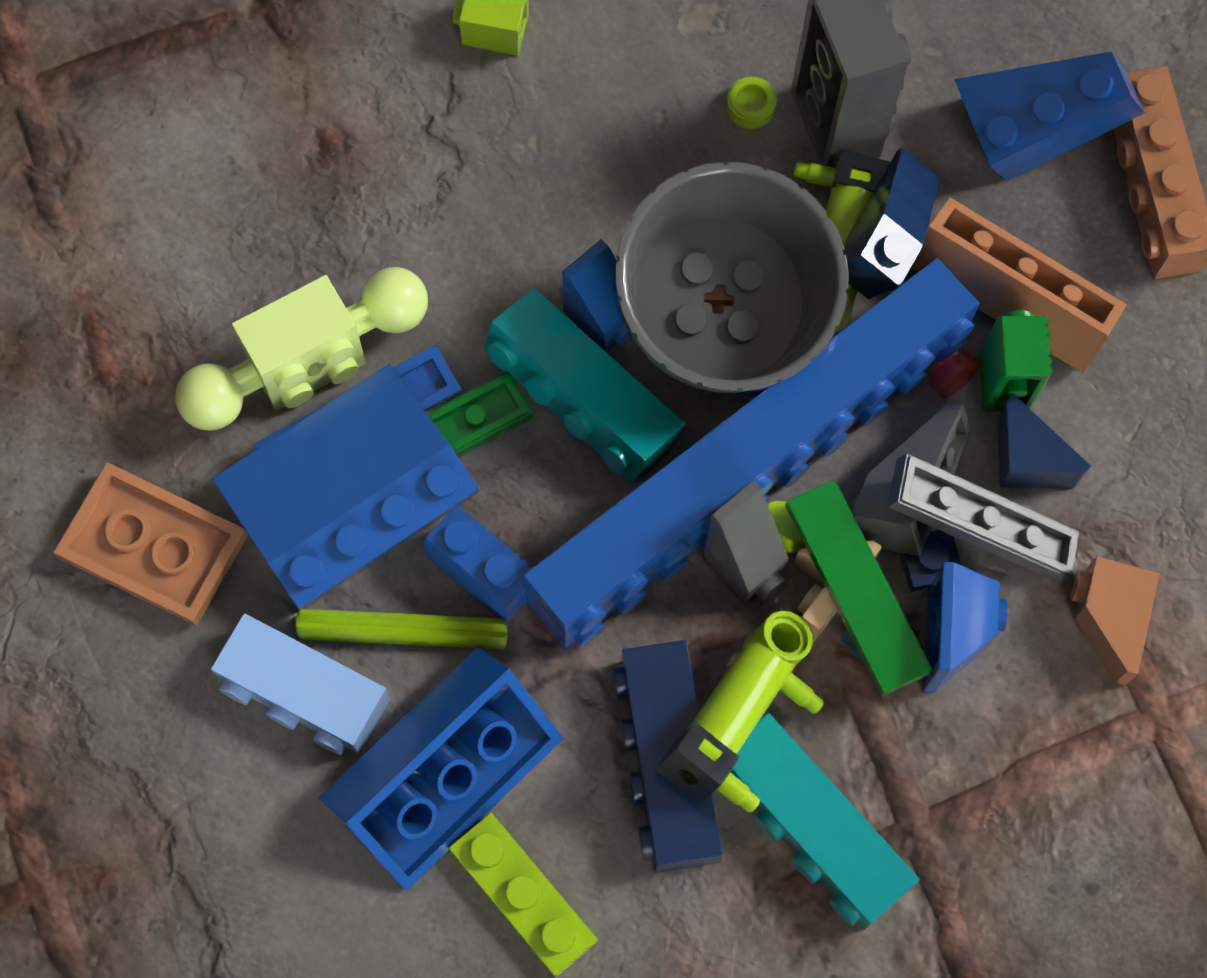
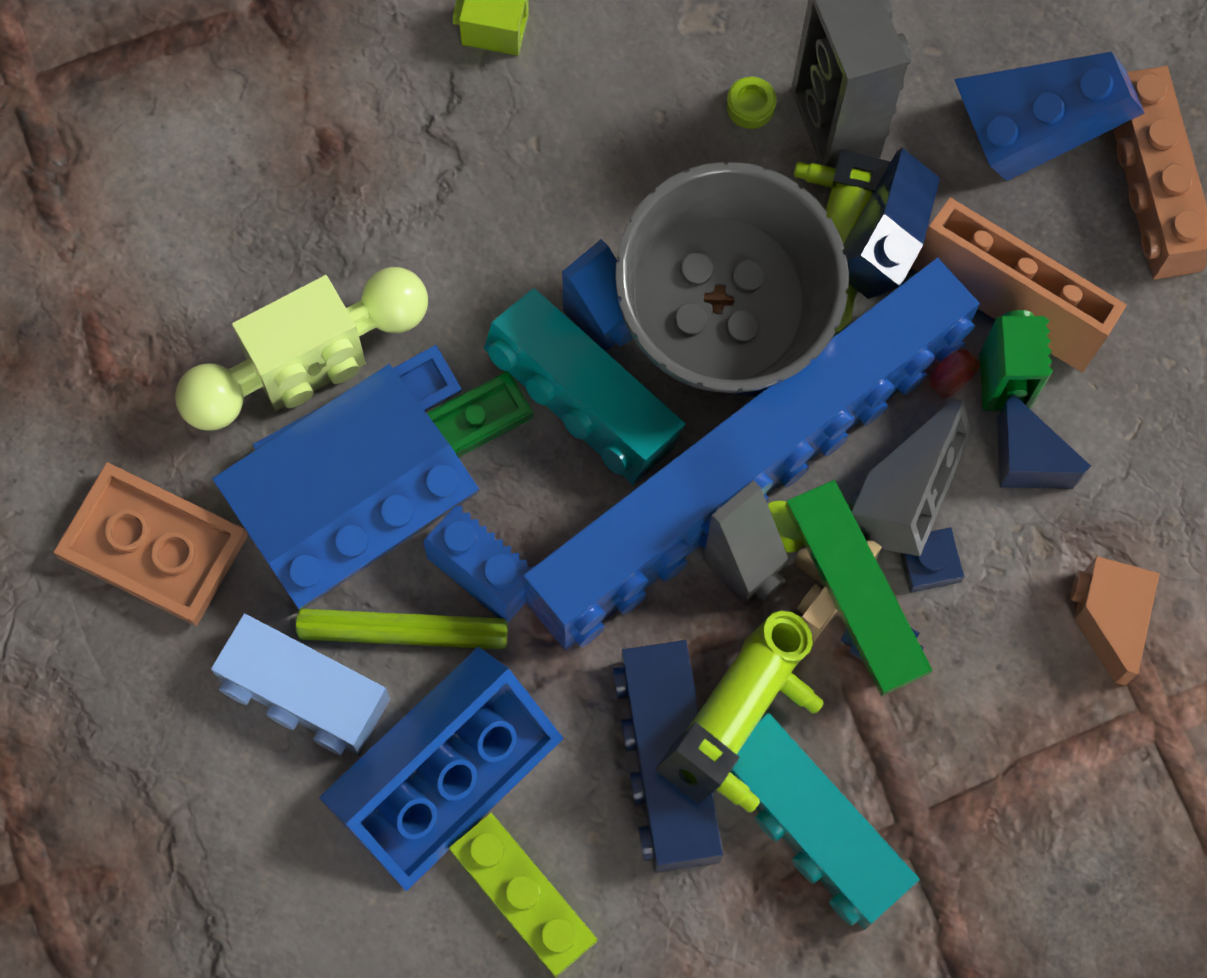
tile [887,454,1079,584] -> none
blue slope [923,562,1008,694] -> none

